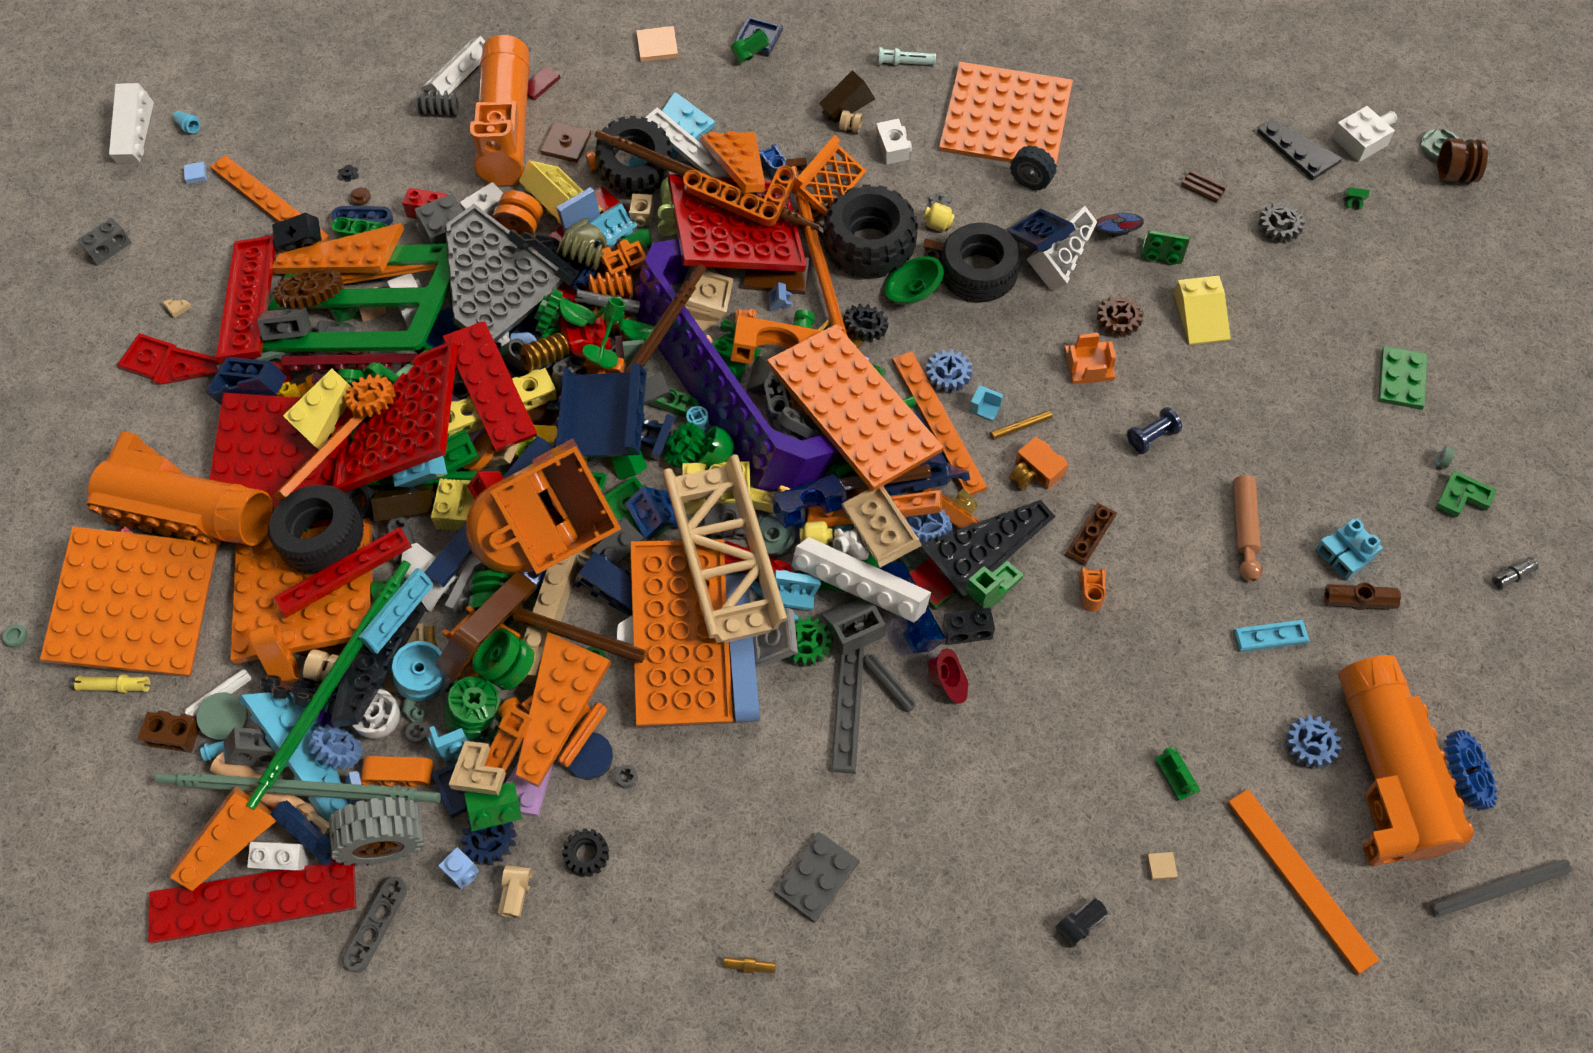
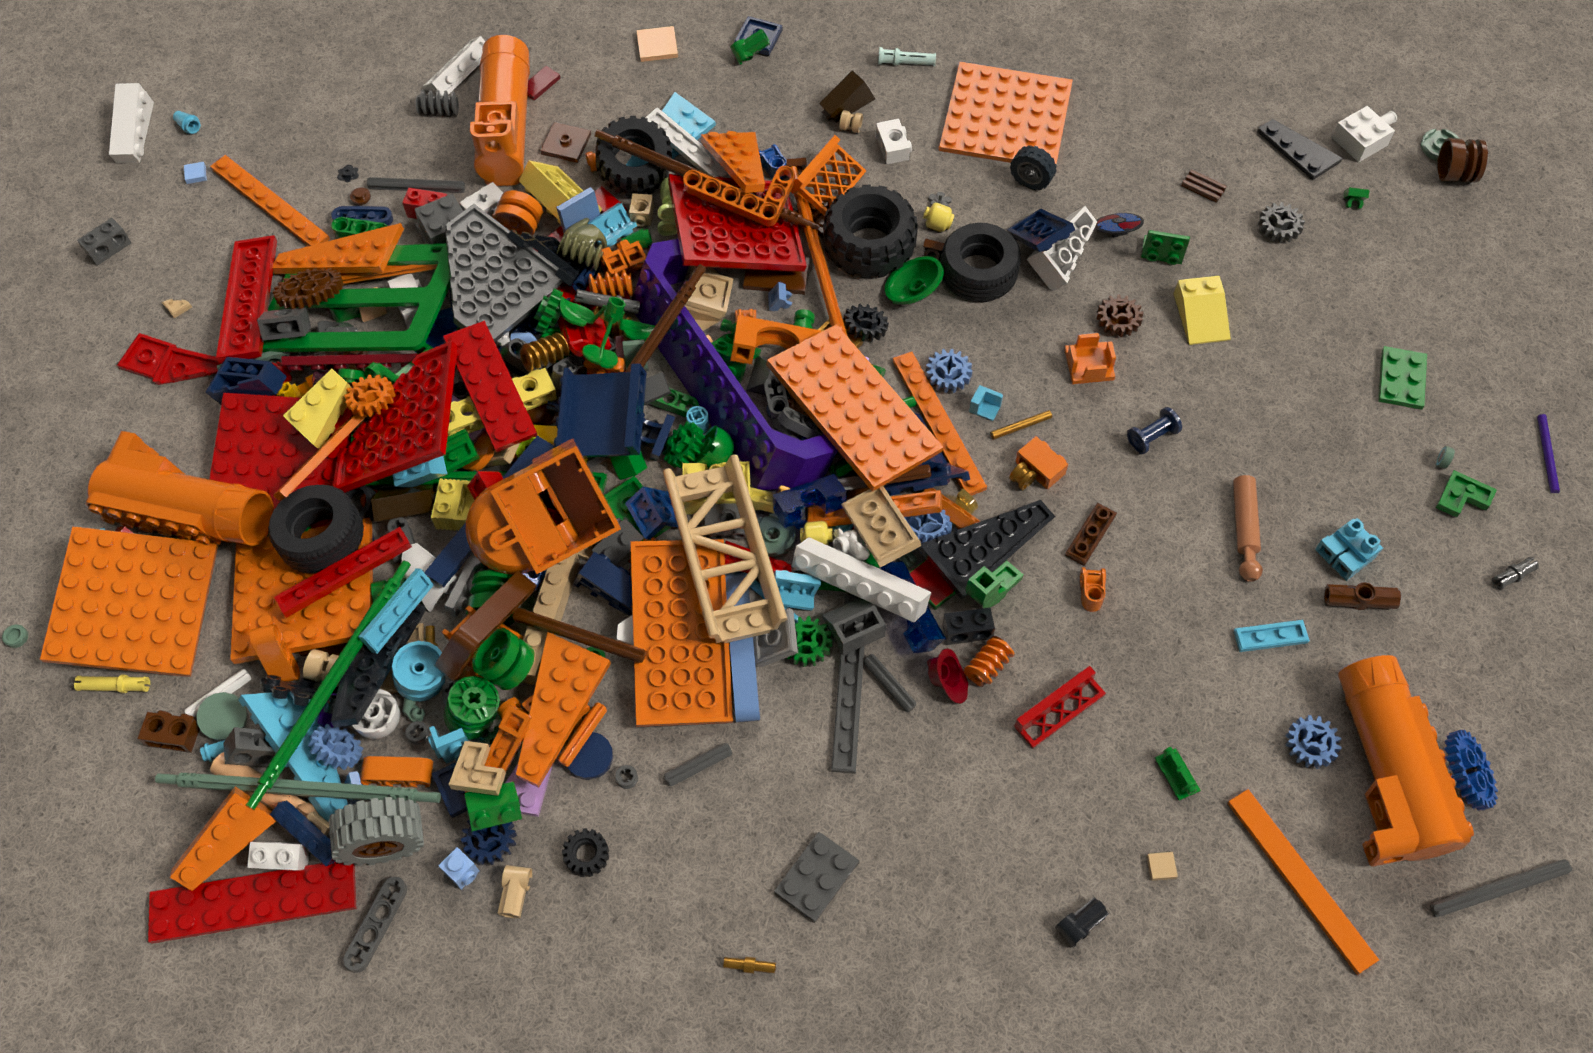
black brick [272,212,322,252] -> none
none -> dark grey axle [367,177,465,193]
none -> dark grey axle [664,743,732,786]
none -> orange piece [964,636,1015,687]
none -> red fence [1014,666,1106,748]
none -> dark purple bar [1537,414,1560,493]

